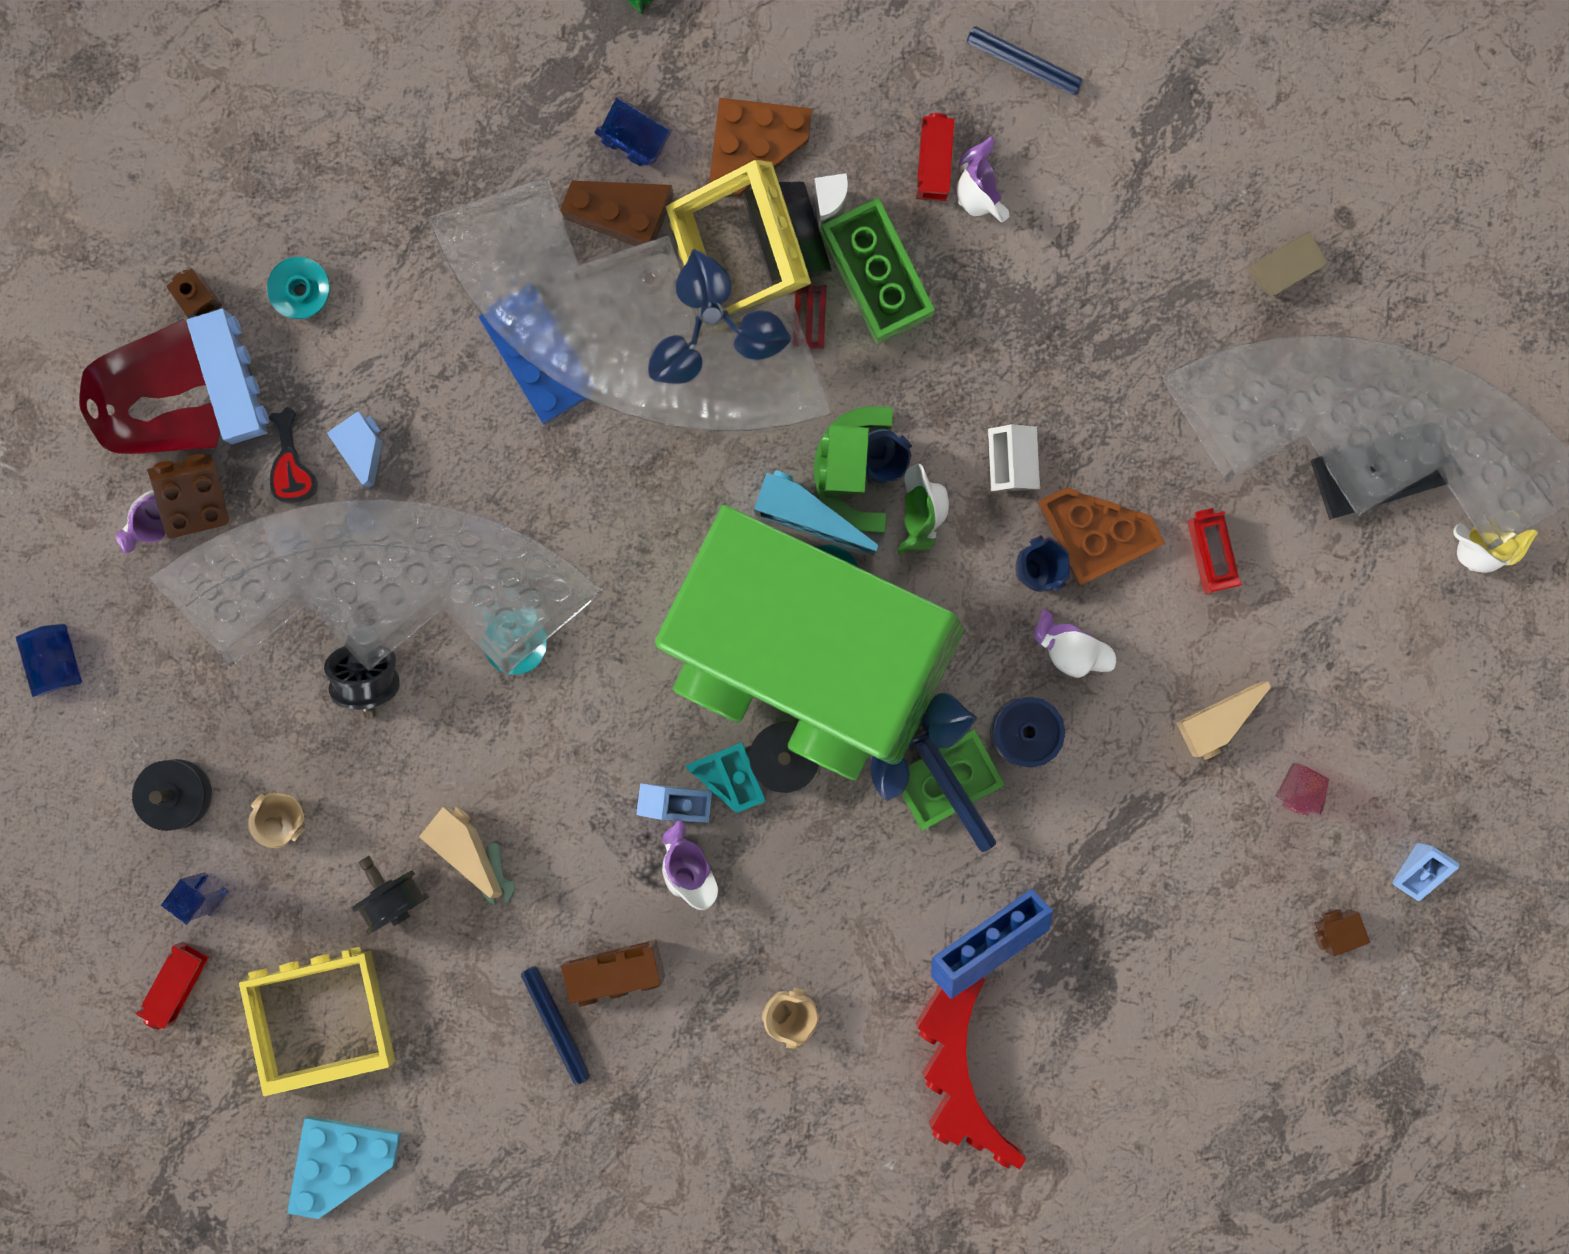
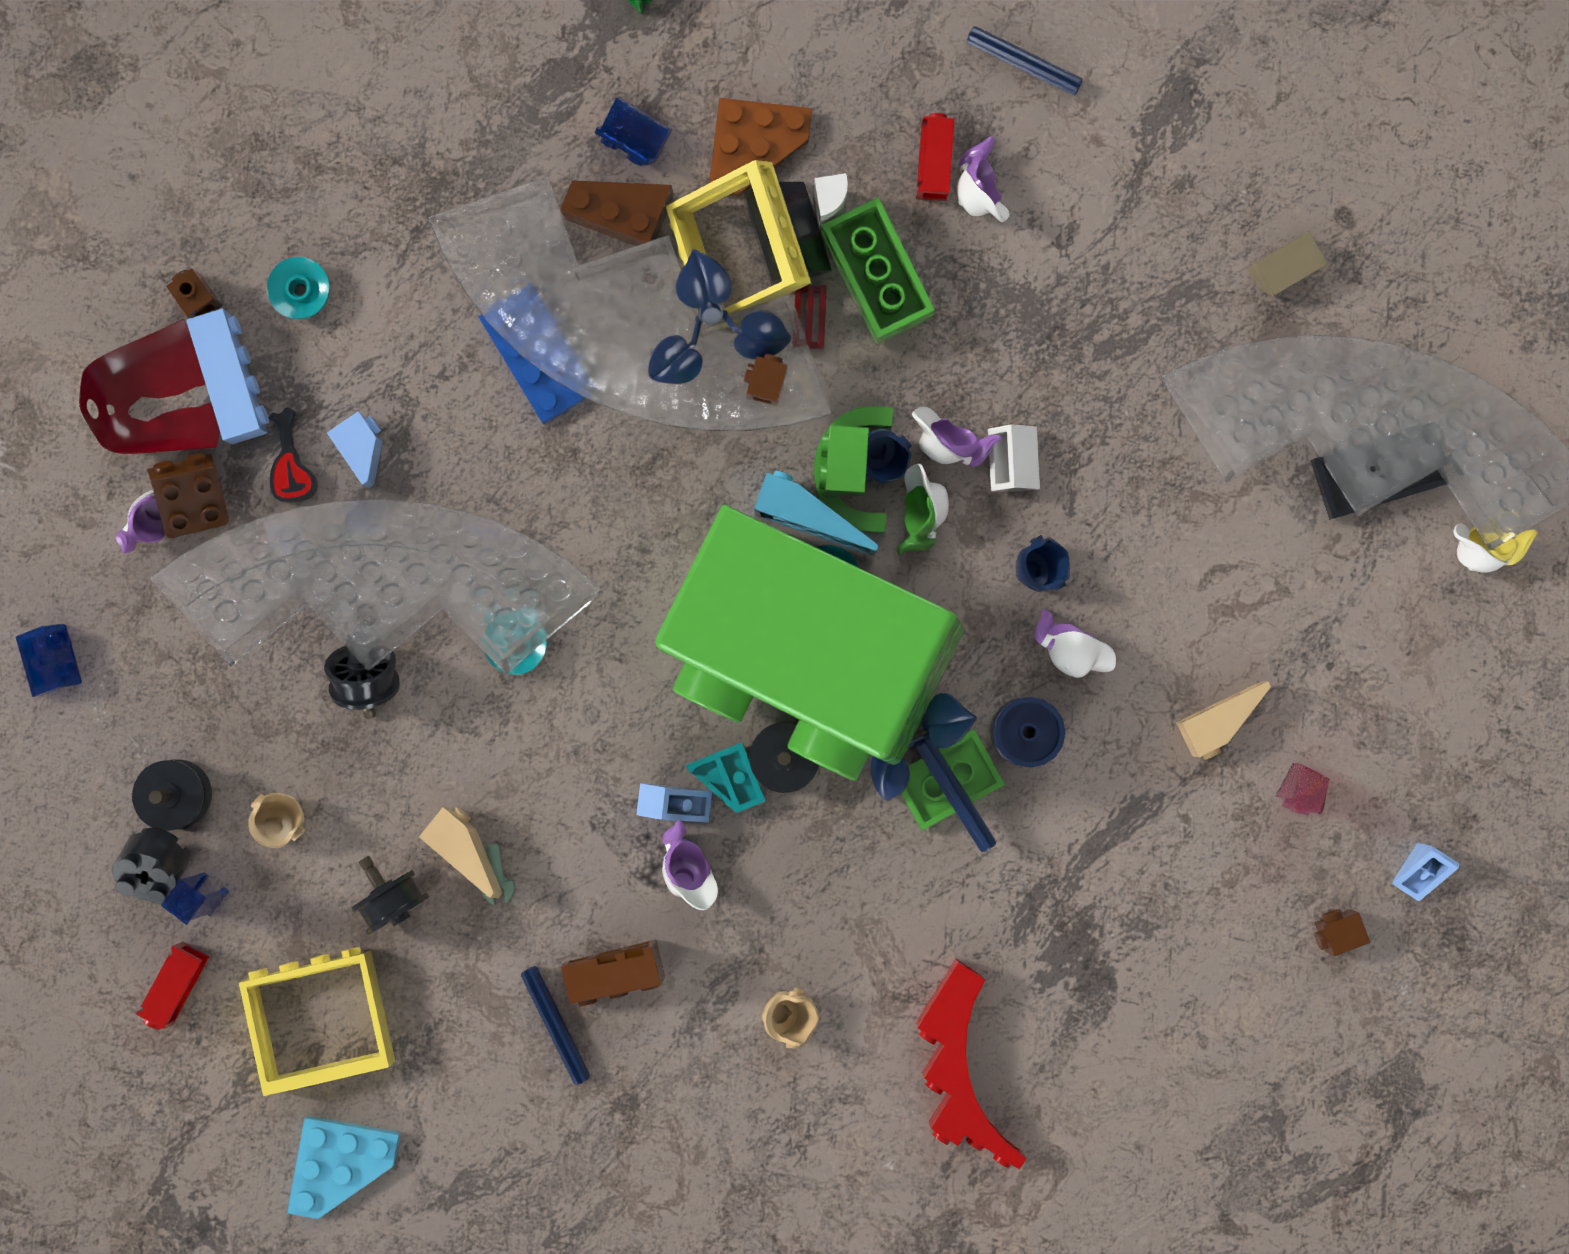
blue brick [931,889,1053,999] -> none
dark orange plate [1037,487,1165,586] -> none
red window [1187,508,1242,594] -> none
none -> black brick [112,827,190,905]
none -> reddish brown brick [744,354,788,407]
none -> hair [912,407,1002,467]

